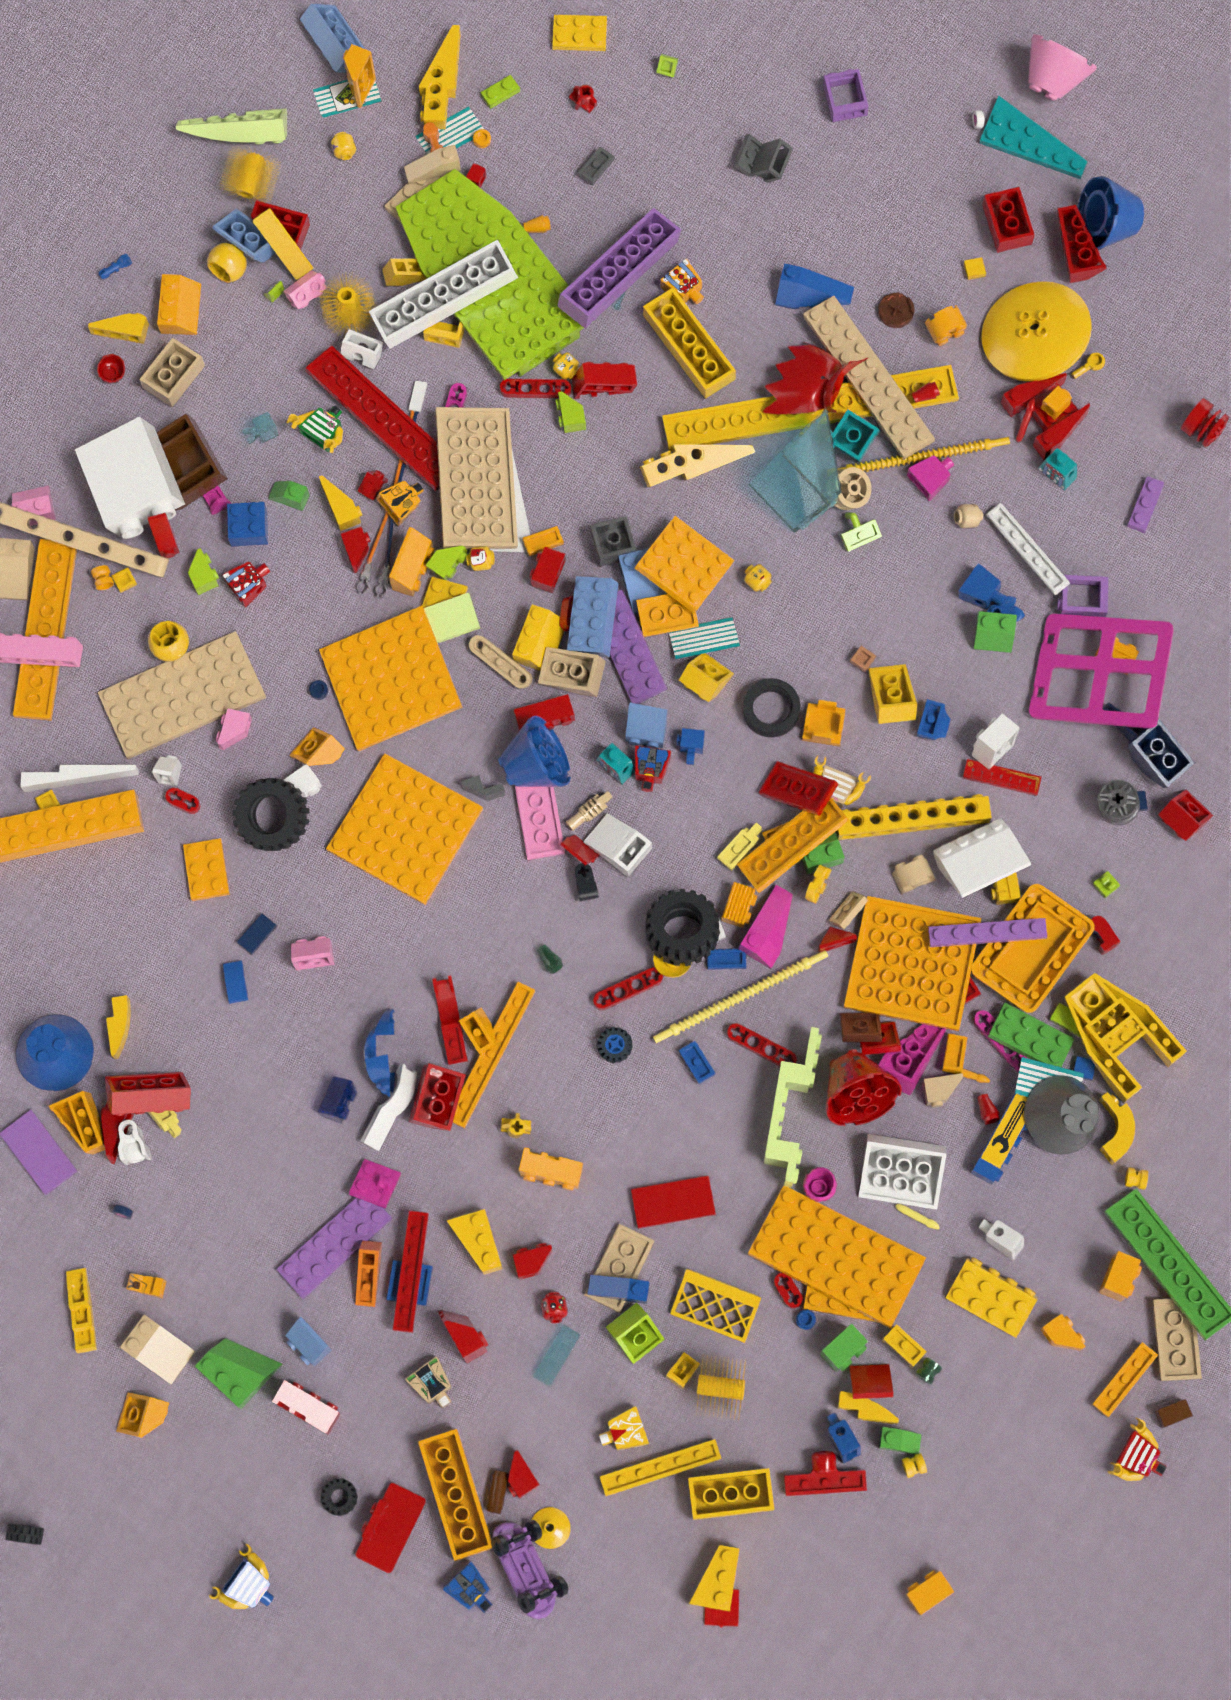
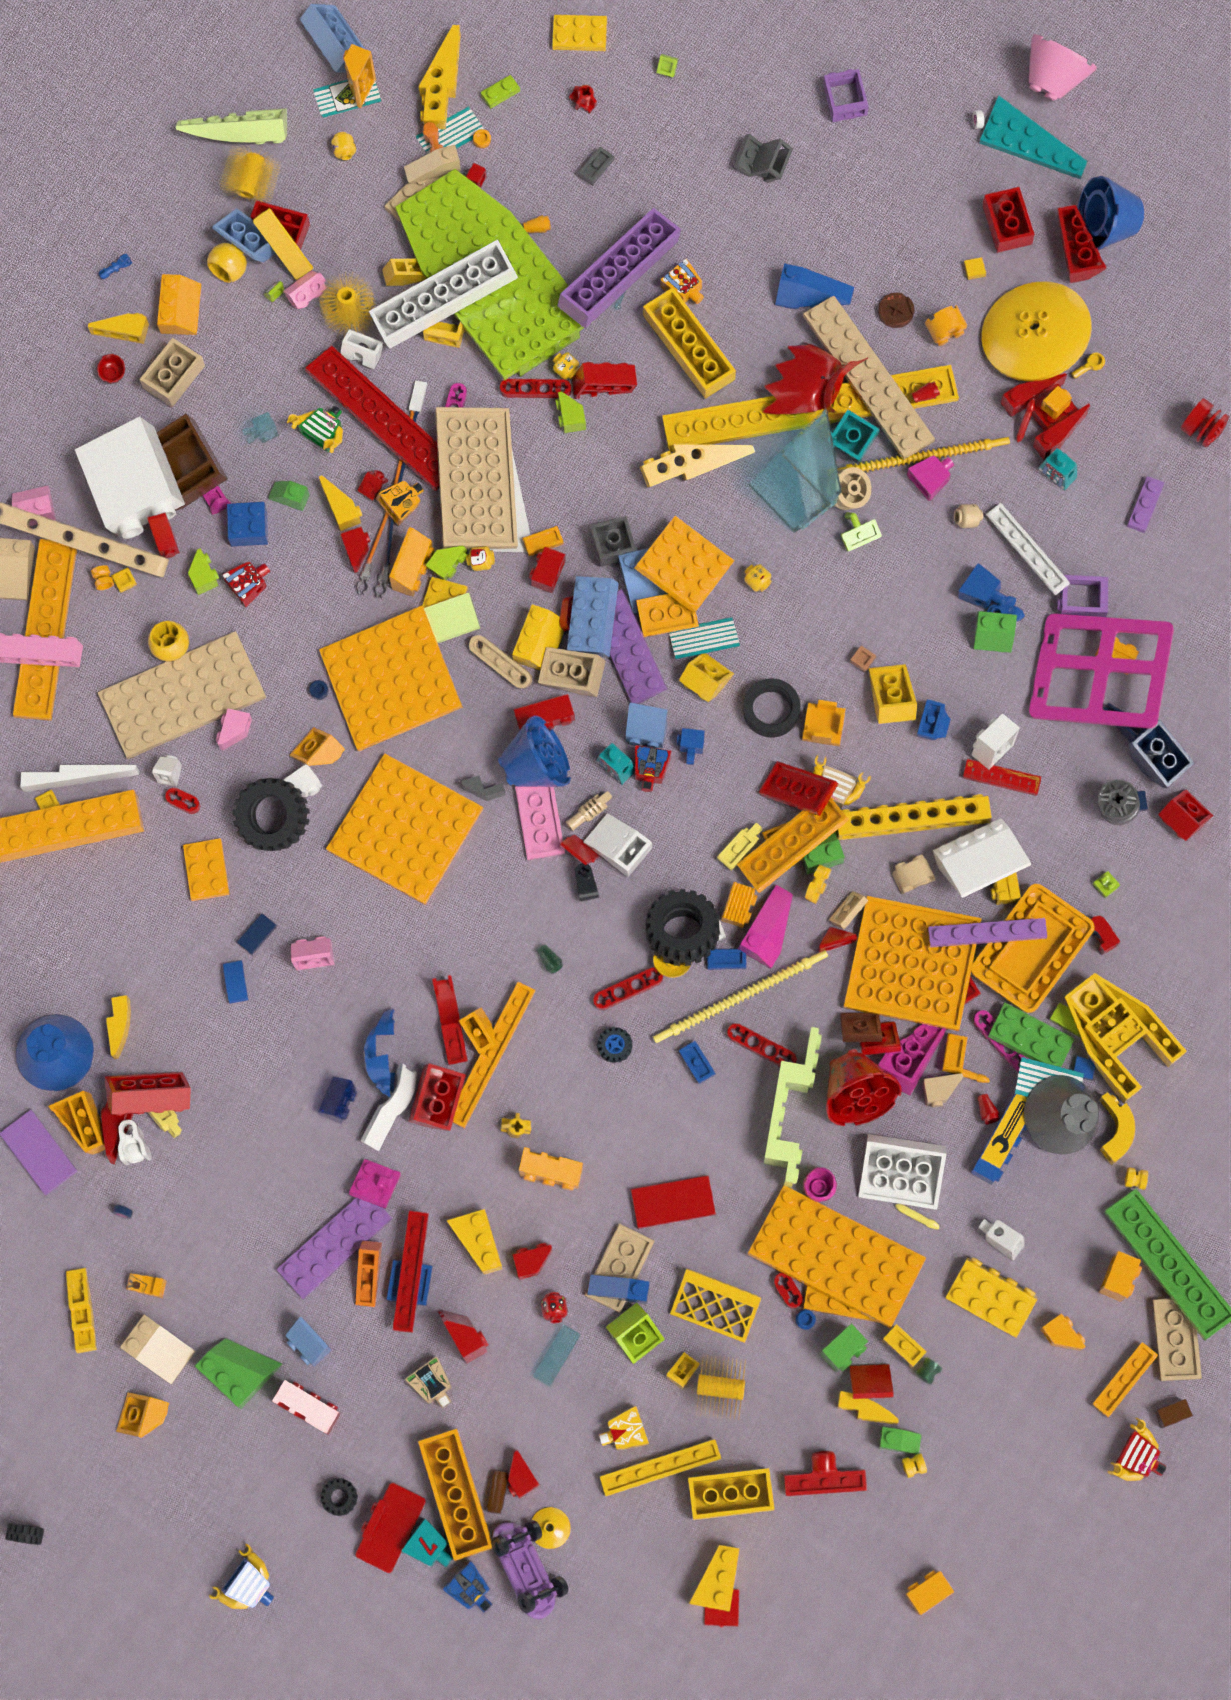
blue torso [825,1413,861,1464] -> none
none -> teal torso [402,1519,453,1568]

